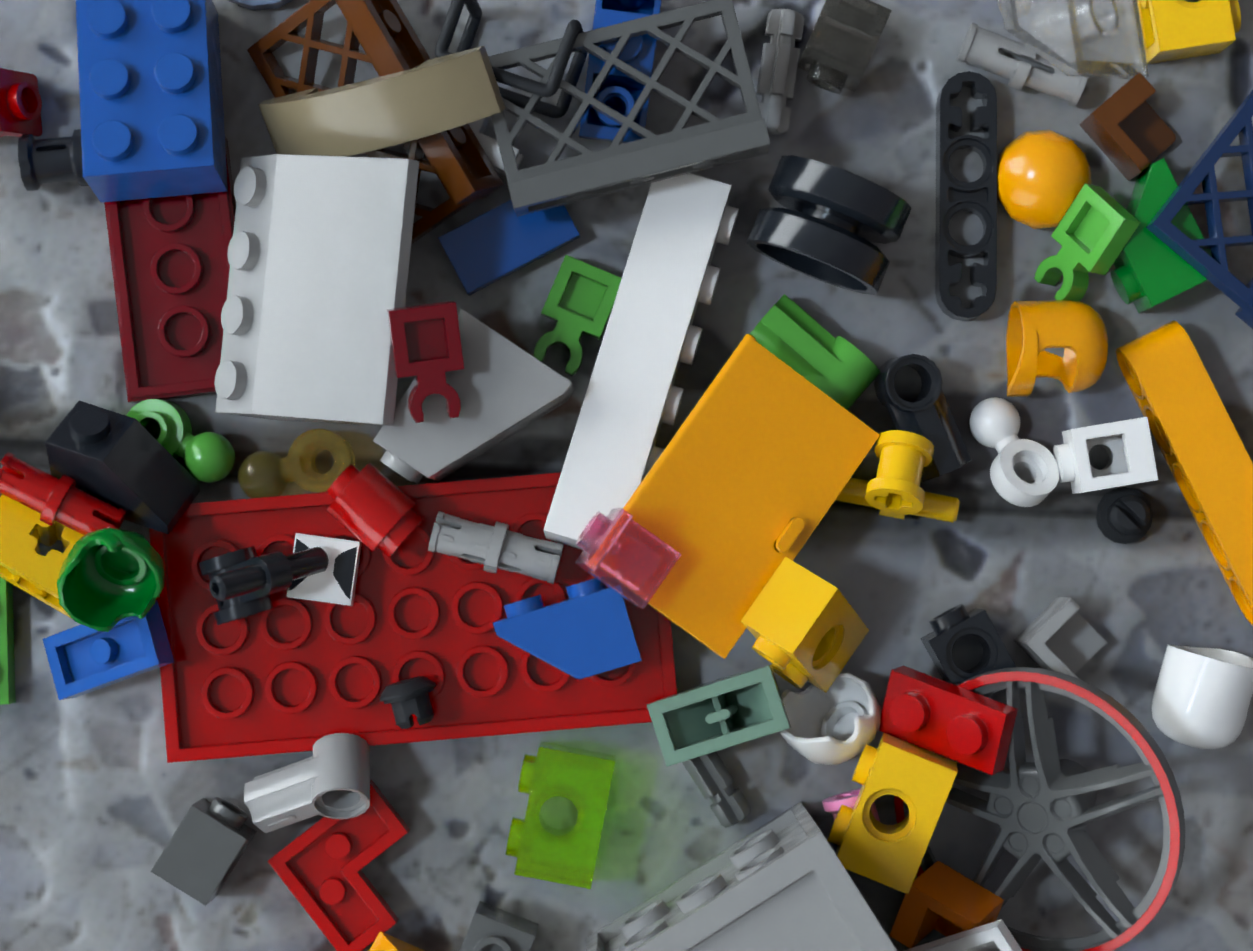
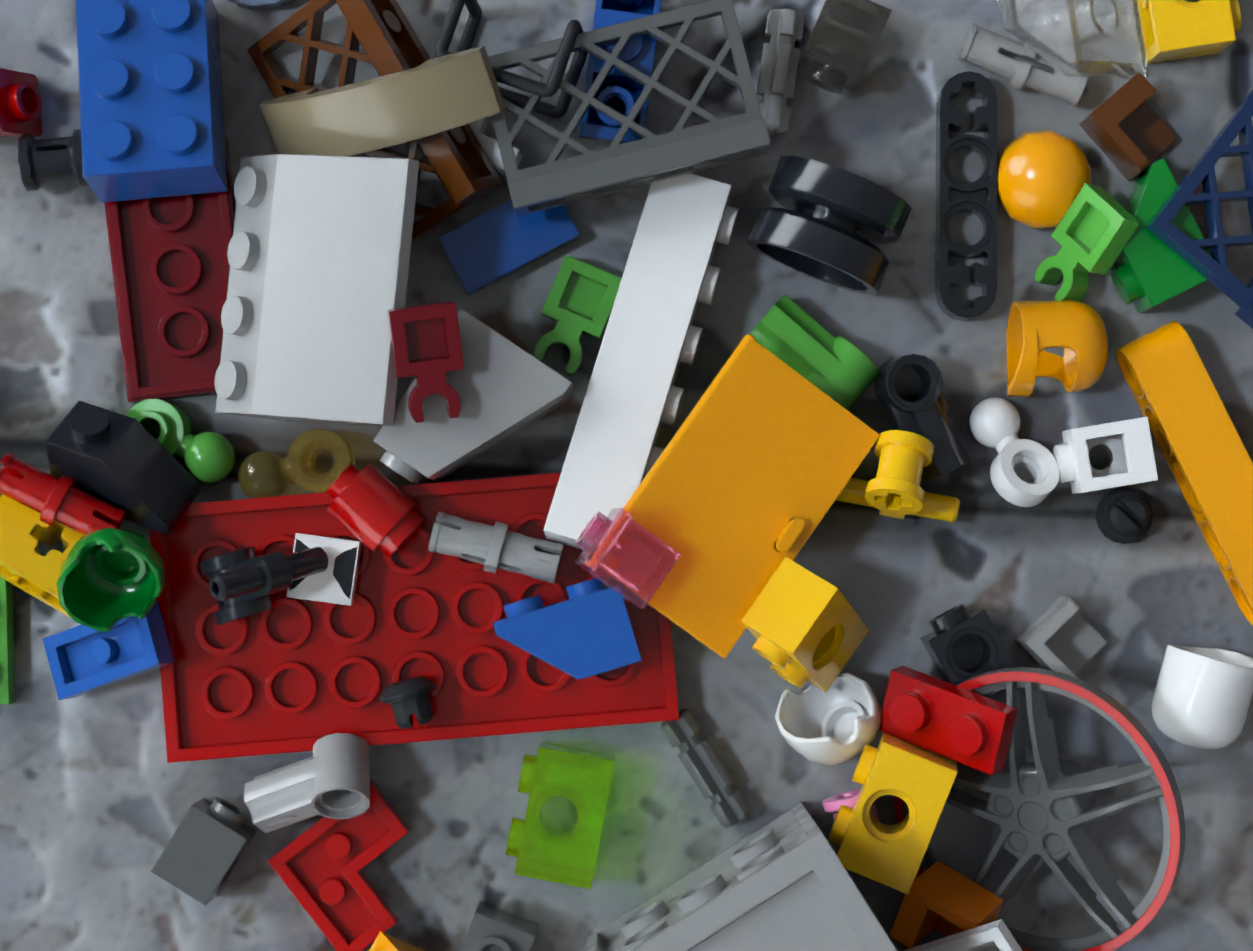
sand green slope [647,665,791,767] -> none

